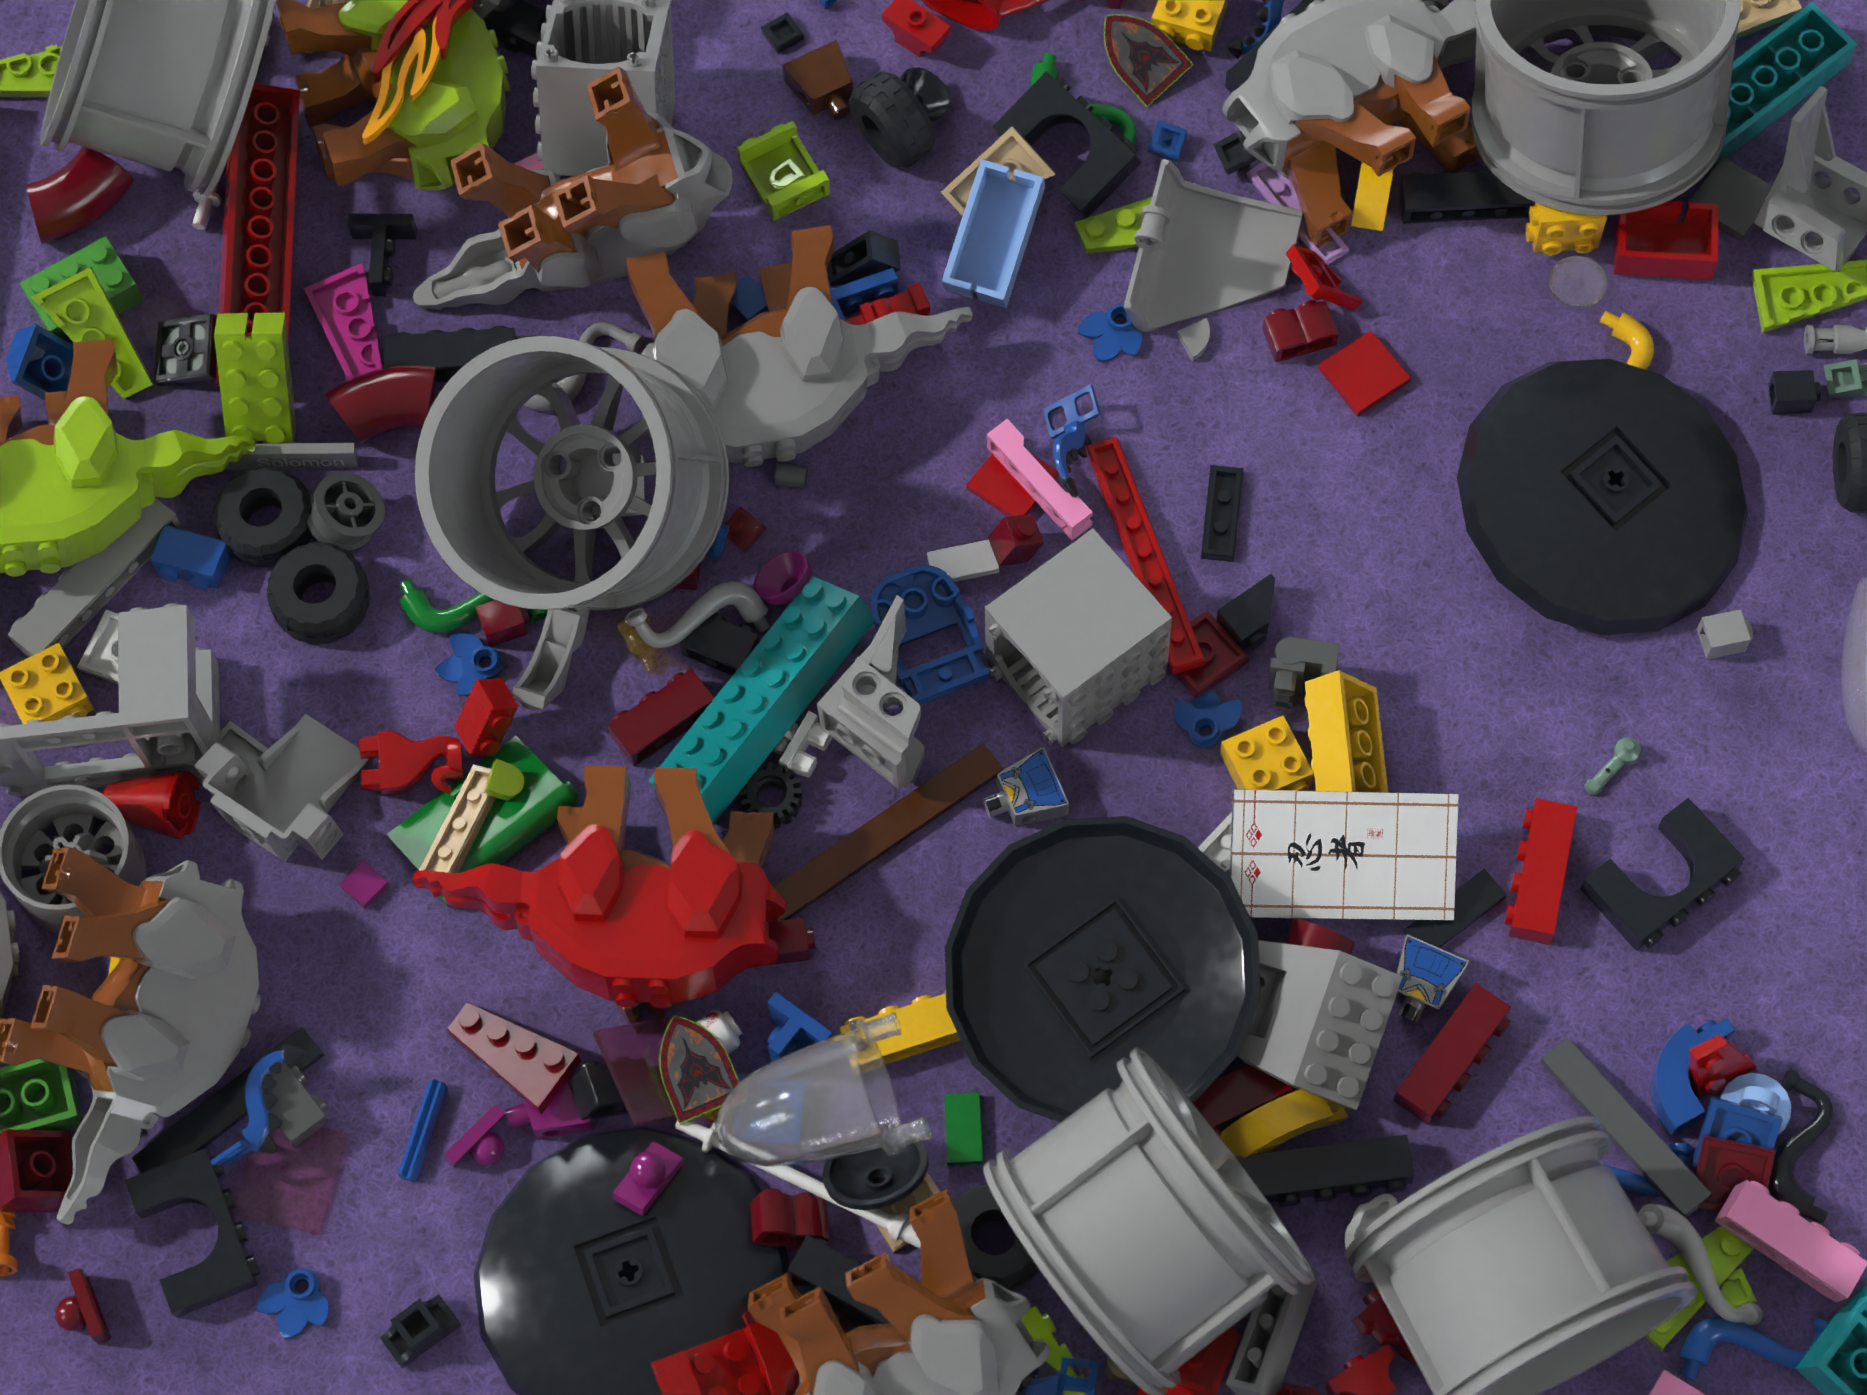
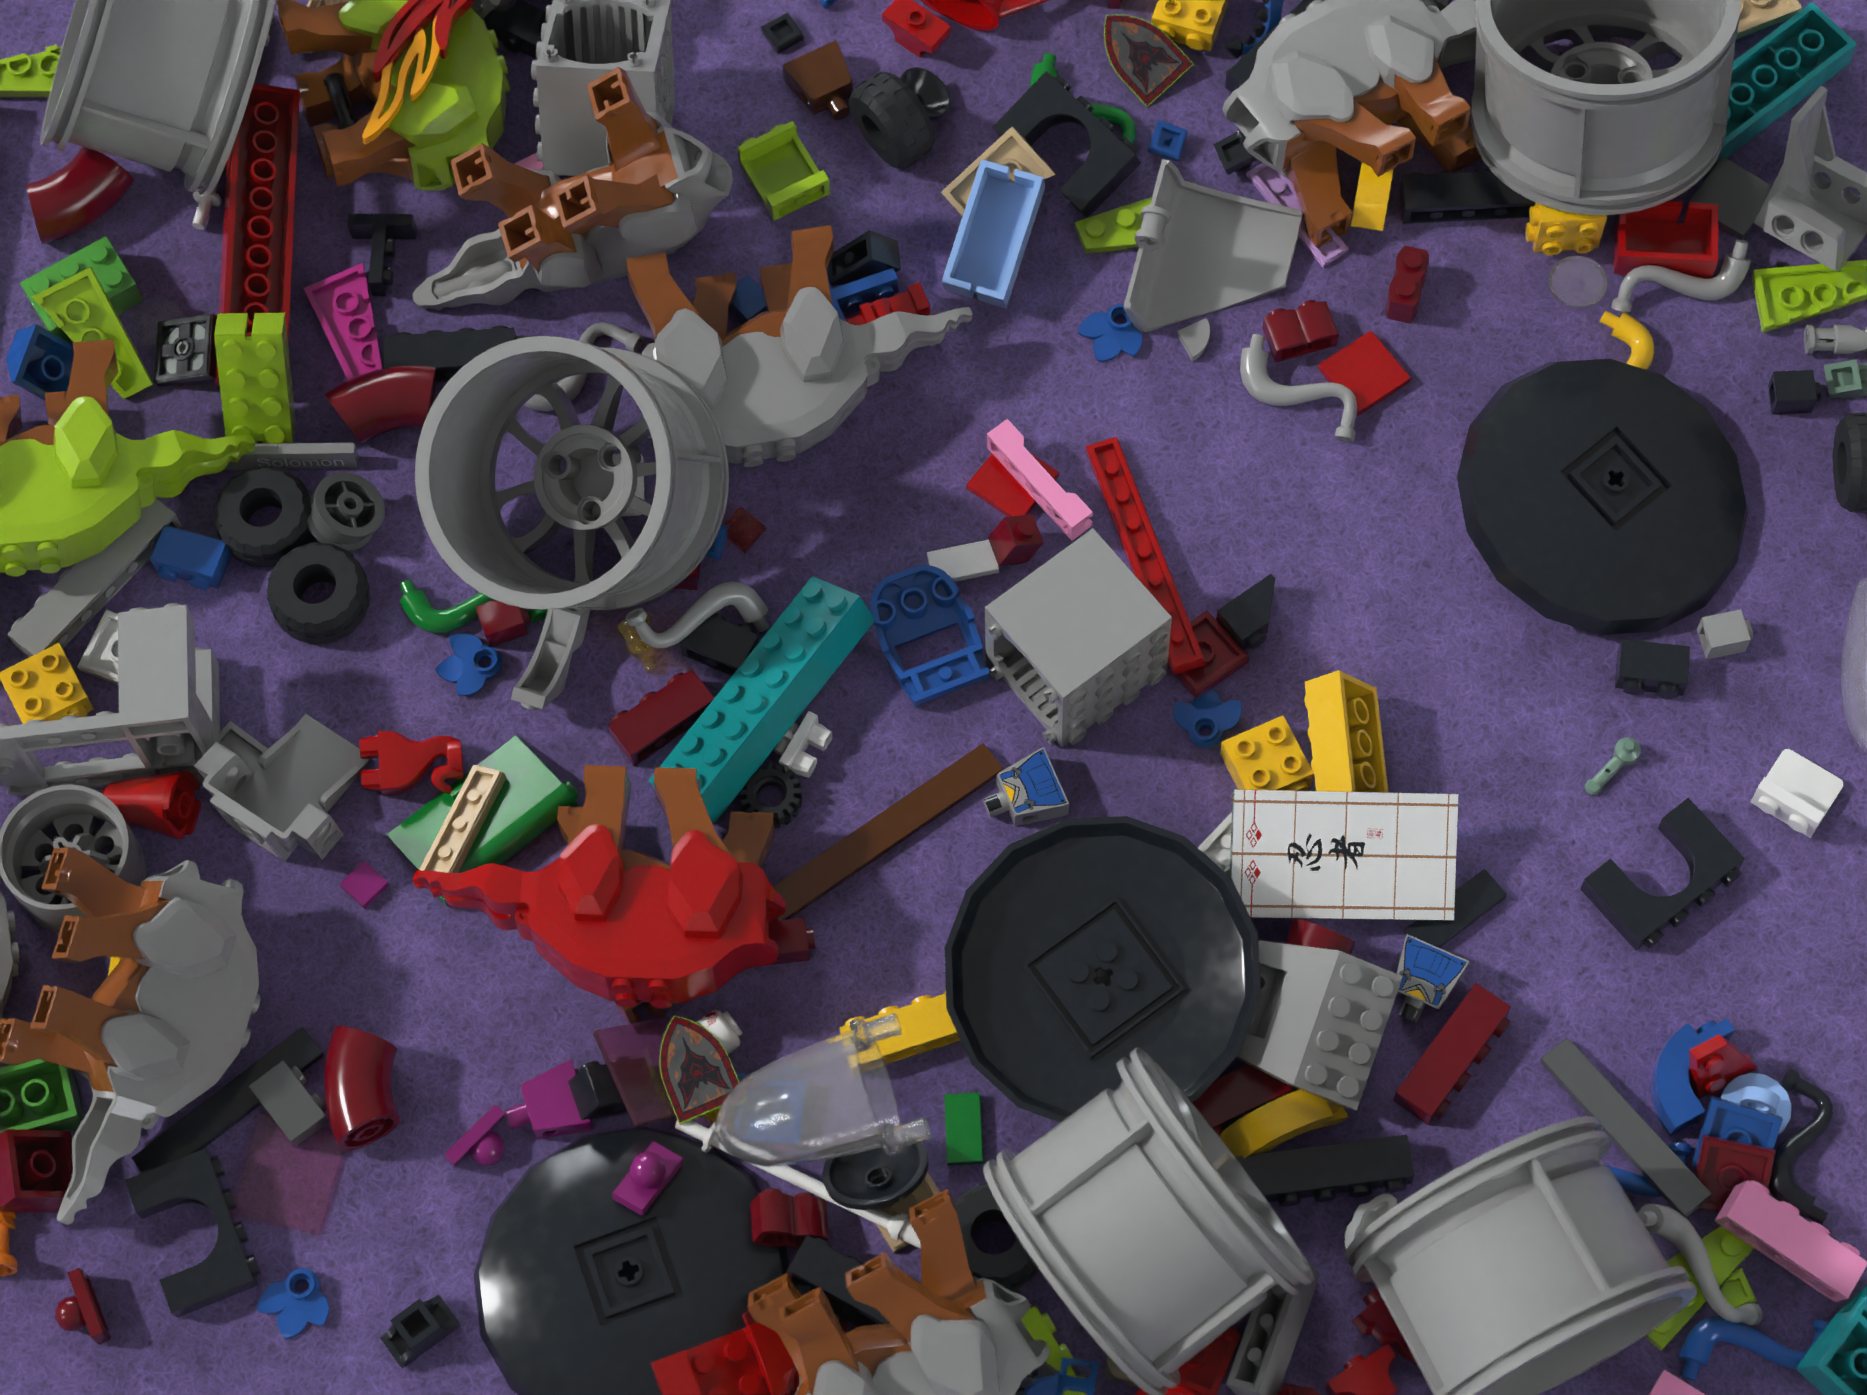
blue piece [210,1044,305,1165] -> none
blue axle [398,1080,448,1182] -> none
wing [447,1002,582,1115] -> none
red brick [453,678,519,757] -> none
lime tile [484,759,524,800] -> none
magenta piece [754,550,812,605] -> none
blue bracket [767,992,835,1073] -> none
lime tile [769,158,806,192] -> none
dark grey hinge [775,463,808,489] -> none
light grey piece [817,595,925,789] -> none
blue piece [1043,384,1101,498] -> none
black tile [1201,465,1244,562] -> none
dark grey hips [1268,637,1340,709] -> none
red wing [1285,244,1363,310] -> none
red brick [1504,798,1577,945] -> none
none -> black pin [324,72,359,129]
none -> dark red brick [324,1026,400,1151]
none -> light grey animal [1240,334,1357,442]
none -> dark red brick [1385,245,1429,324]
none -> light grey animal [1611,240,1751,312]
none -> black brick [1615,639,1690,699]
none -> white bracket [1750,749,1843,838]

